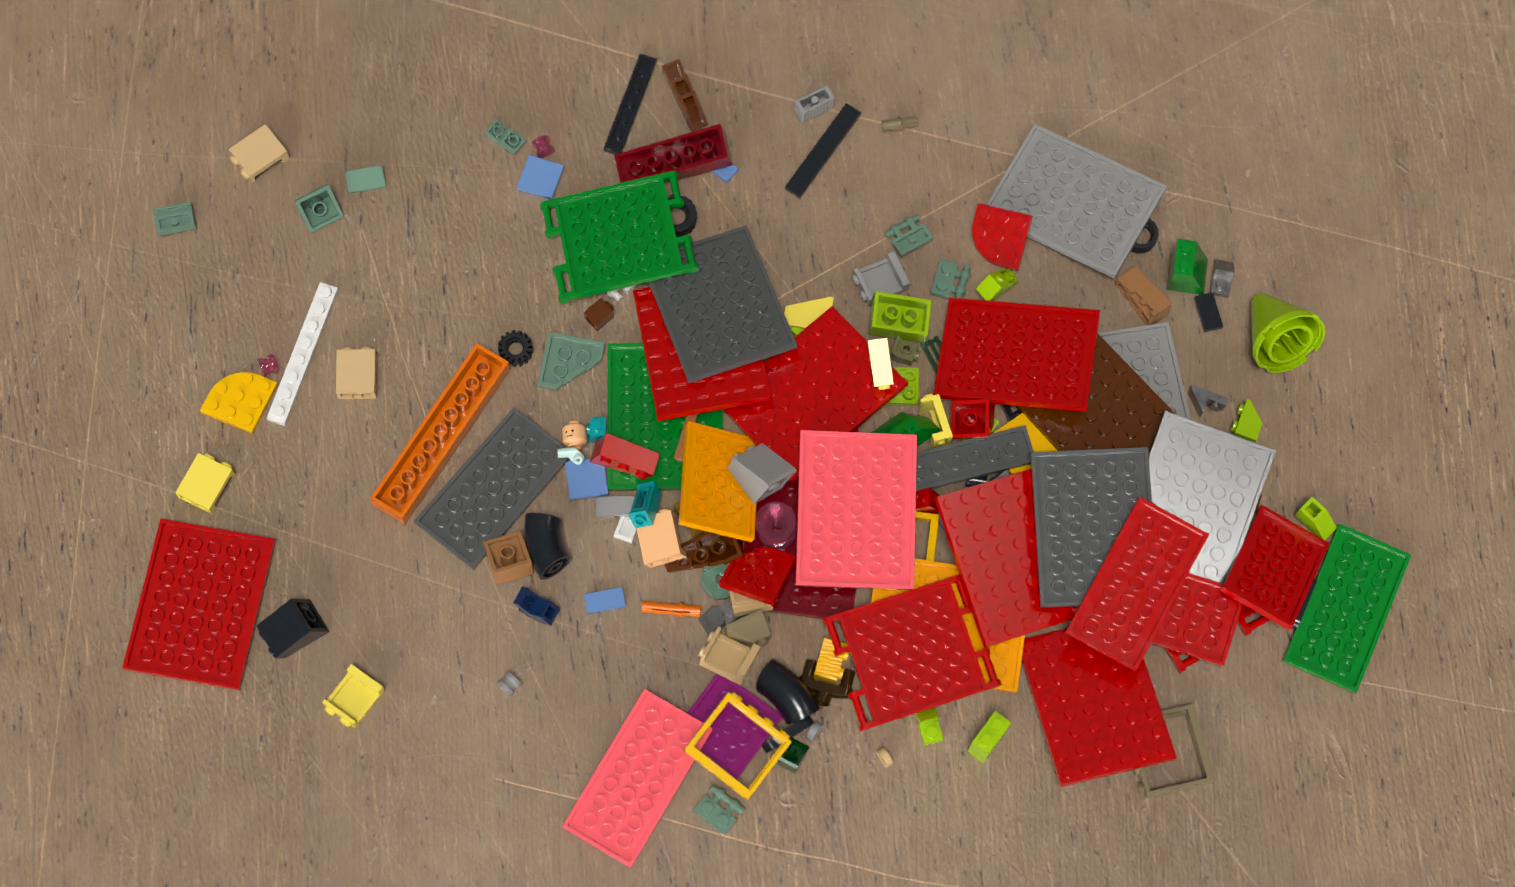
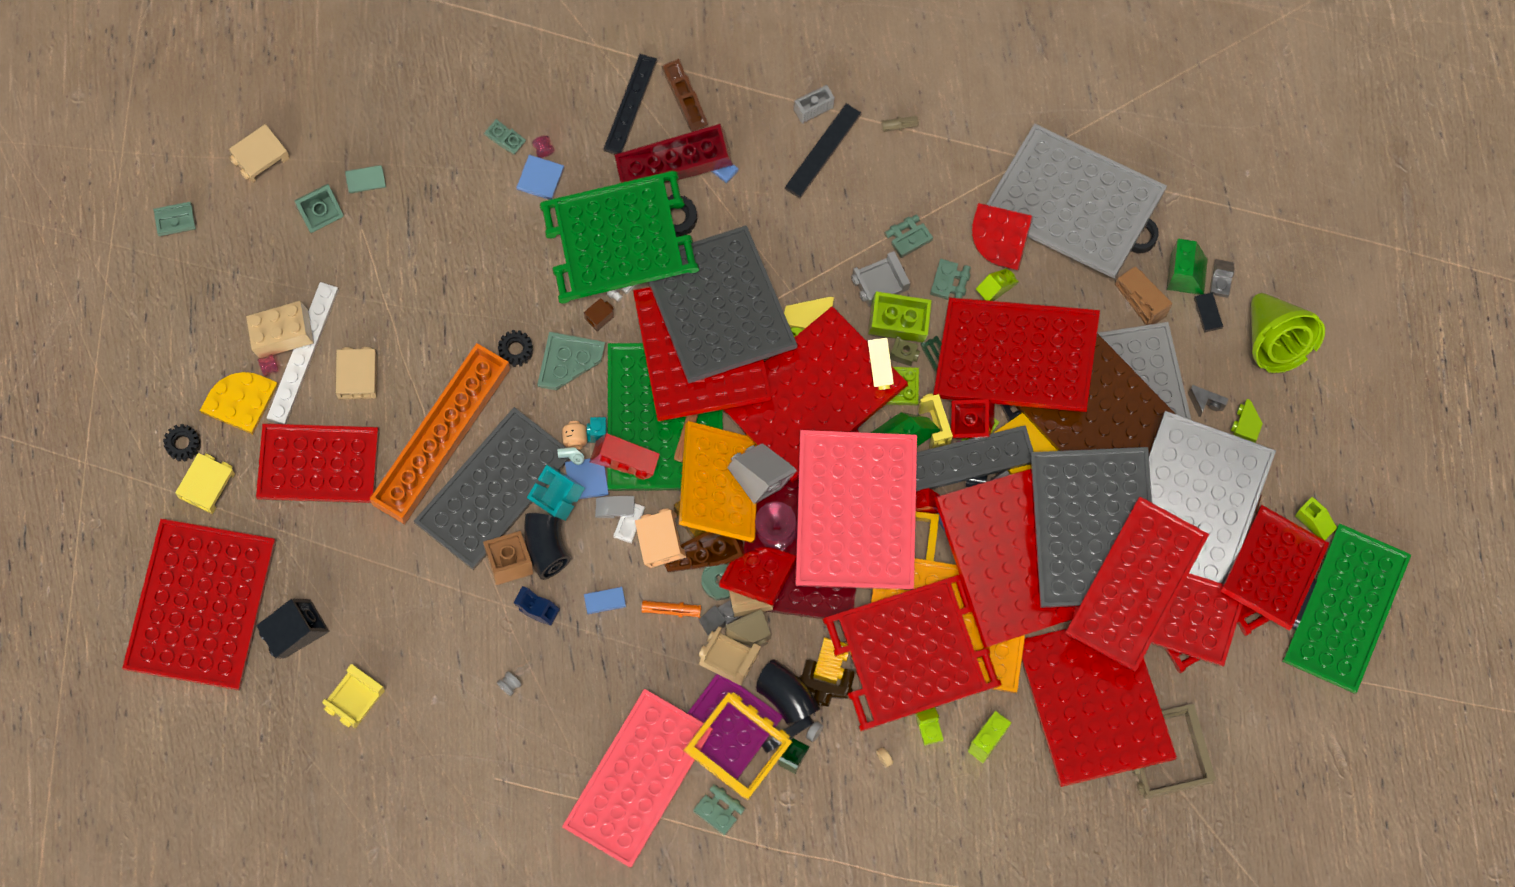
teal window [628,481,662,528] -> none
none -> black tyre [163,424,201,462]
none -> tan brick [246,301,313,359]
none -> red plate [256,424,379,503]
none -> teal piece [527,465,585,521]

